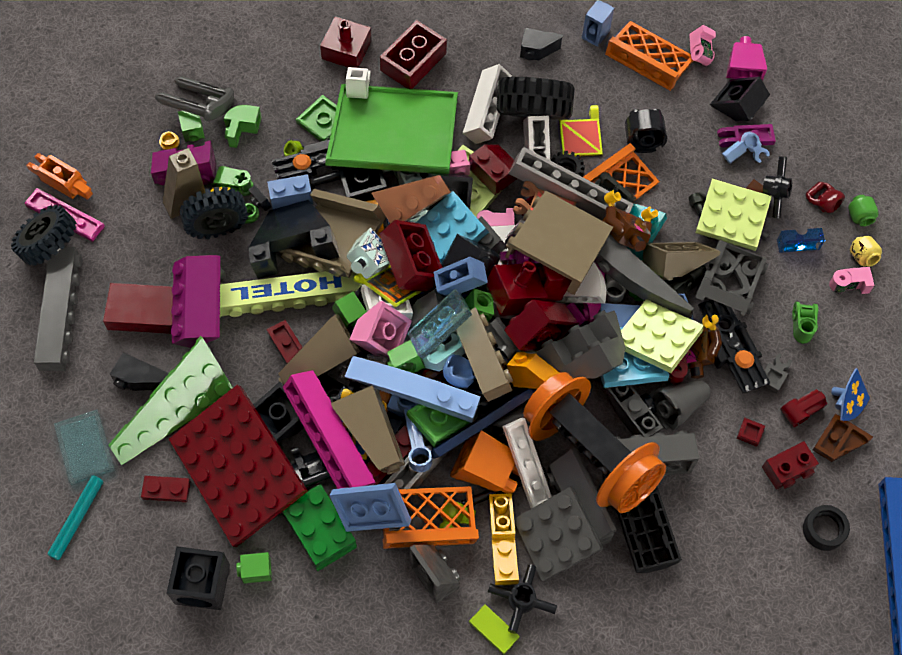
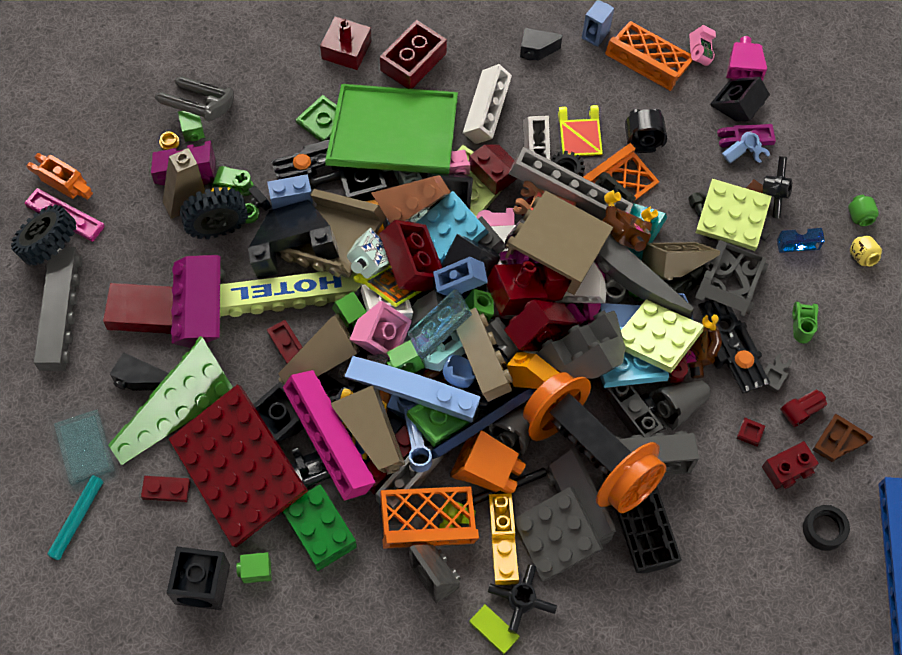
brick [224,105,262,148] -> none
lime tile [284,140,303,156] -> none
medium blue plate [330,483,411,532] -> none
white brick [346,67,370,99] -> none
black tyre [496,77,575,120] -> none
white tile [502,418,552,509] -> none
dark red piece [806,182,845,213] -> none
bright pink leg [830,267,874,294] -> none
shield [831,368,870,421] -> none

